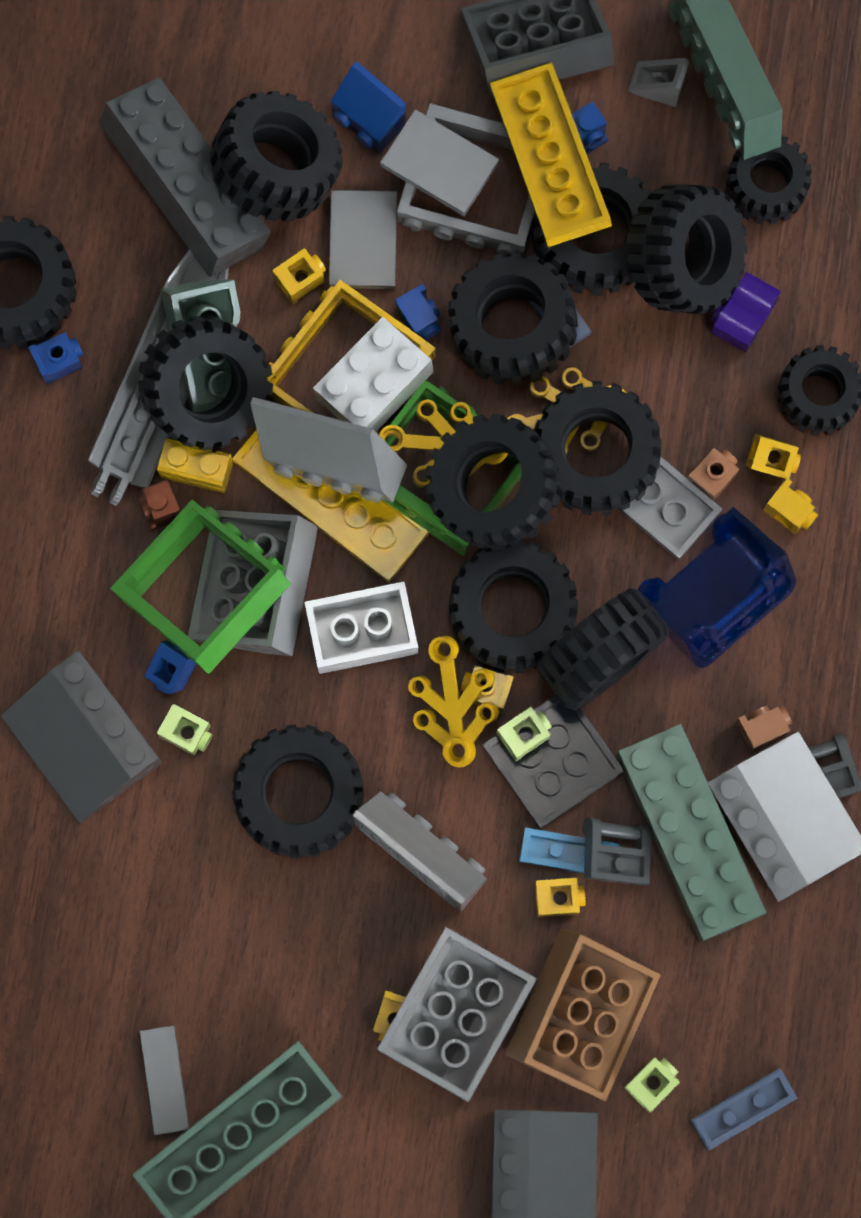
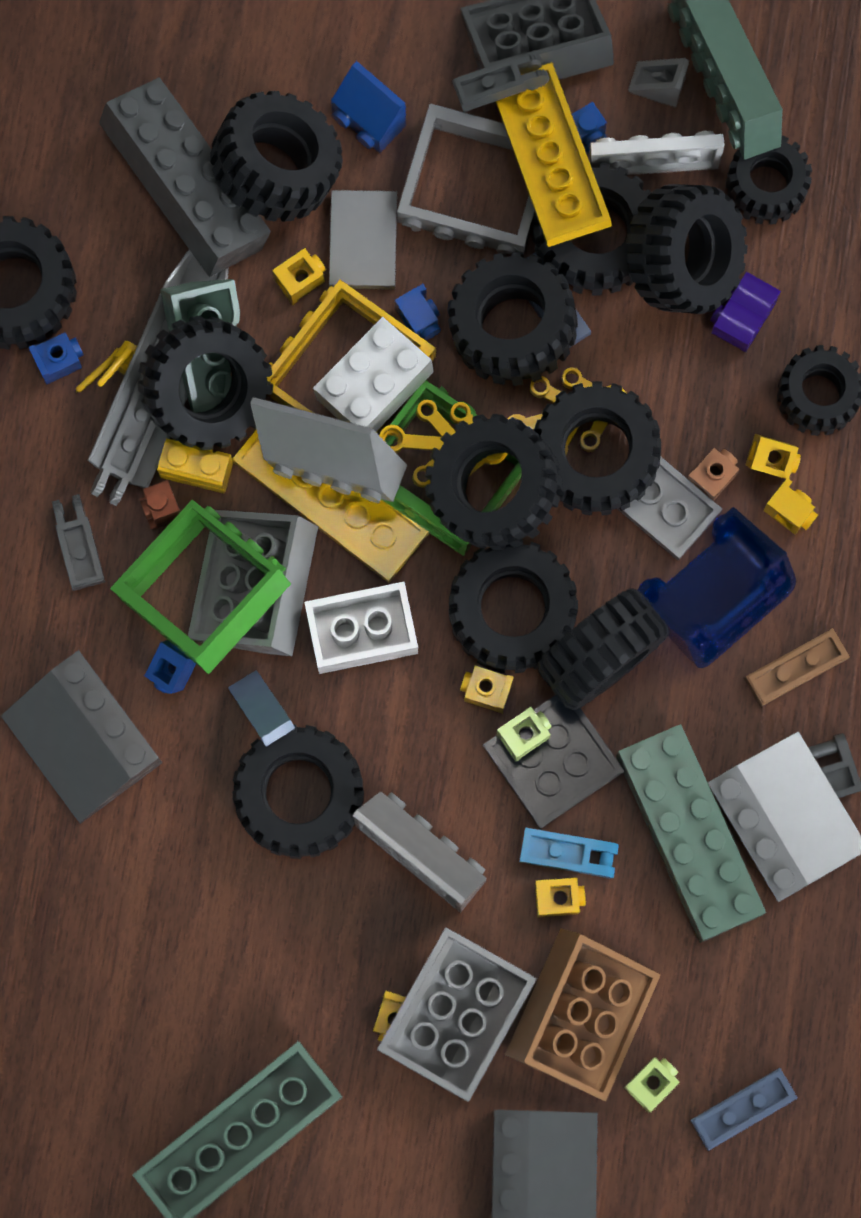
light grey tile [140,1025,190,1135] -> none
yellowish green brick [157,704,213,756] -> none
light grey tile [380,109,499,216] -> none
yellow plant [408,636,499,767] -> none
dark grey plate [582,817,651,886] -> none
nougat brick [735,706,792,753] -> none
none -> dark grey hinge [52,494,106,591]
none -> yellow plant [76,340,137,392]
none -> sand blue tile [228,670,295,746]
none -> dark grey hinge [452,53,549,112]
none -> white plate [588,131,724,175]
none -> medium nougat tile [745,628,850,707]

